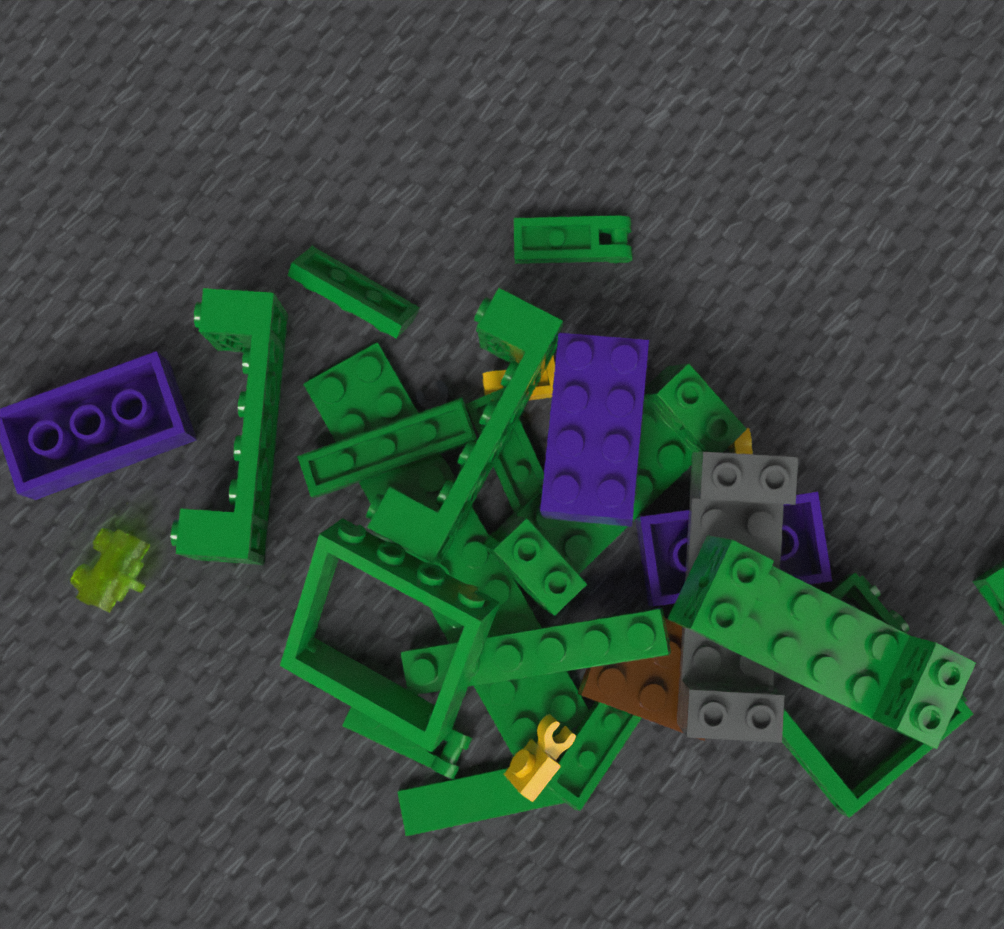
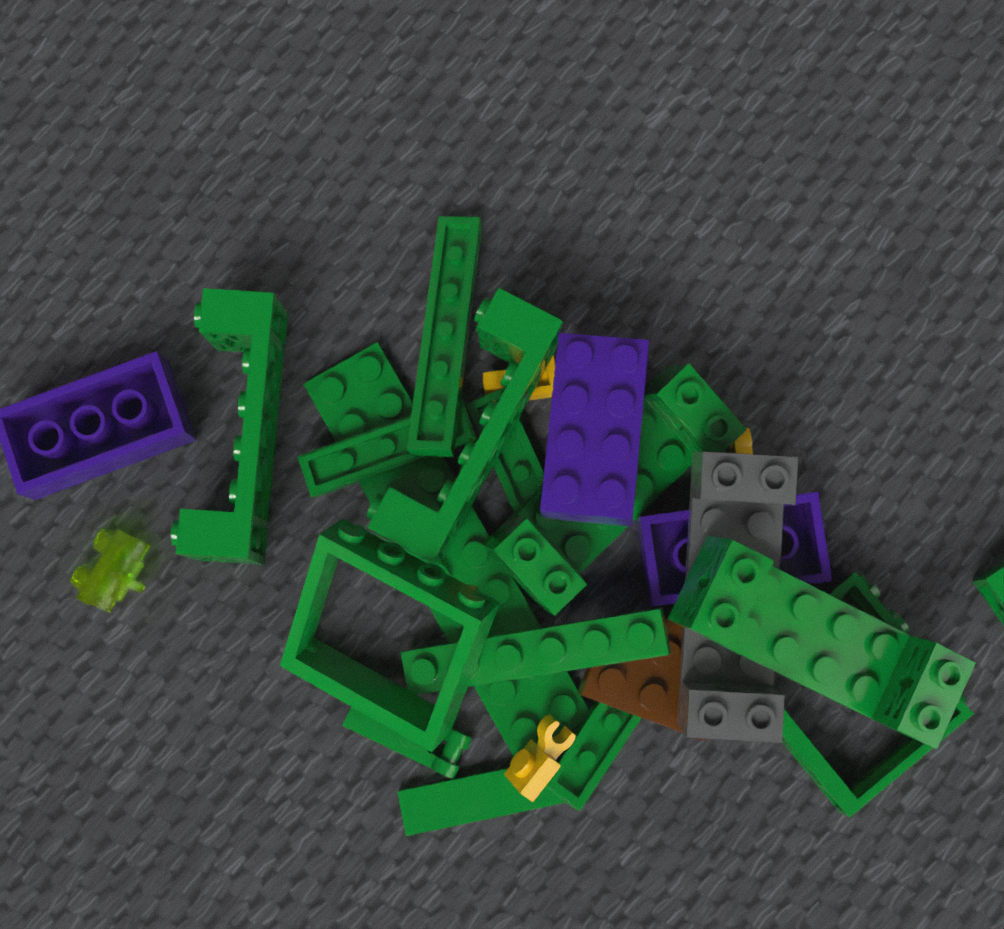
green plate [287,246,420,339] -> none
green plate [514,216,633,264] -> none
none -> green plate [407,216,482,457]

